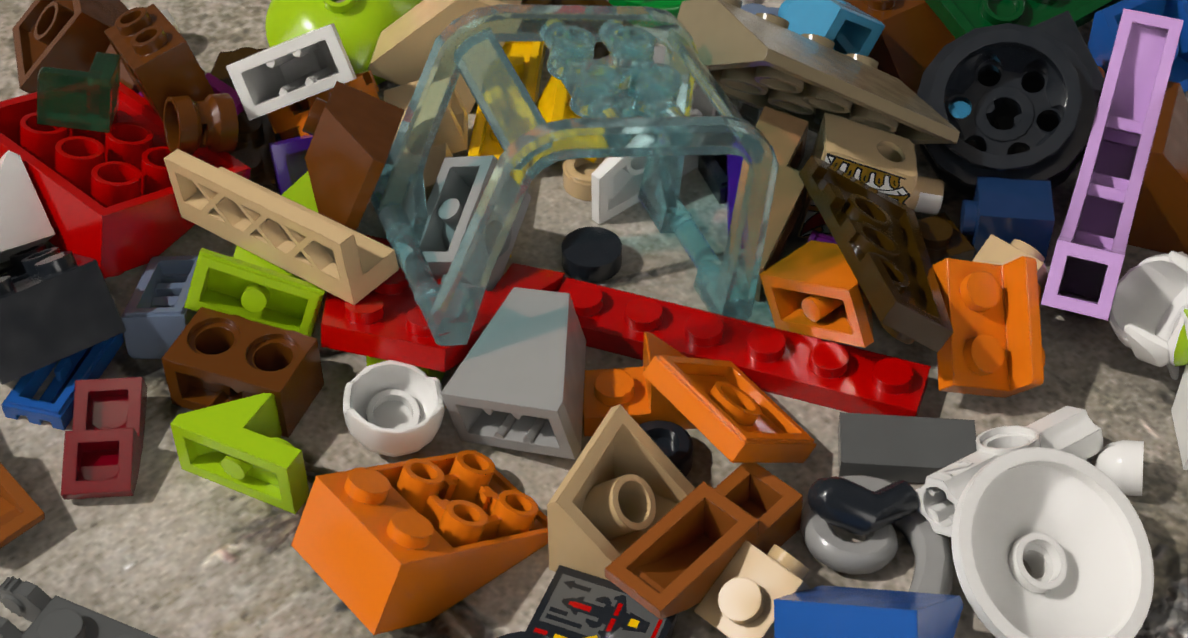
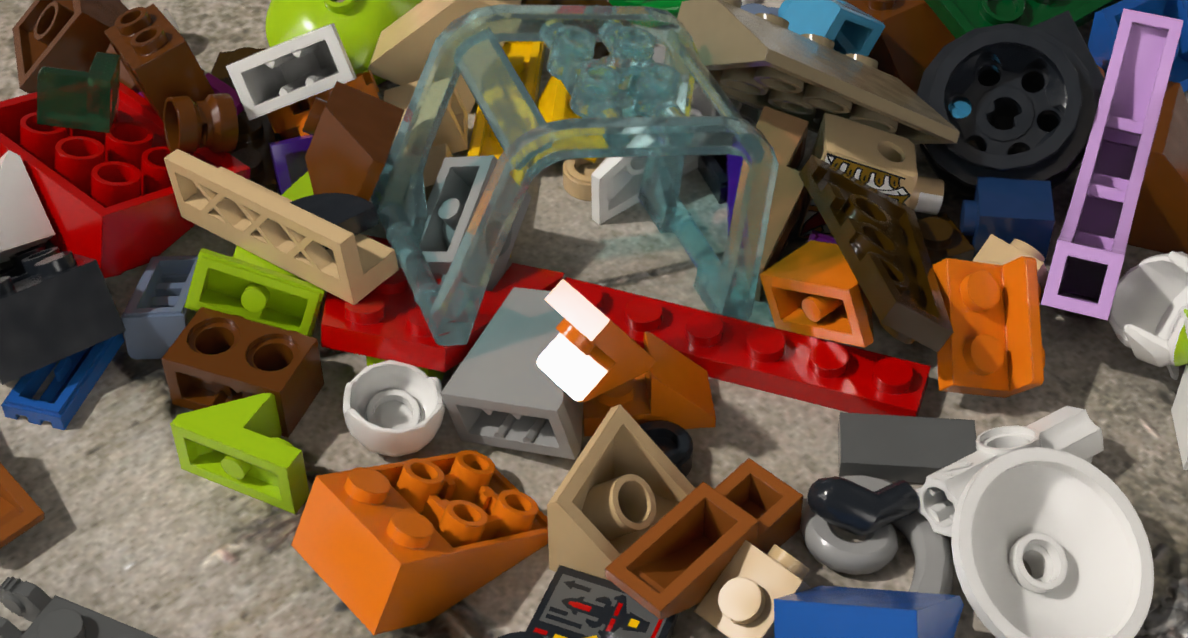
dark red slope [61,377,147,500] -> none
black tile [561,226,622,283] -> none
orange plate [642,355,817,463] -> none
white hinge [1095,440,1144,496] -> none
none -> black tile [290,193,379,250]
none -> slope [536,279,657,403]

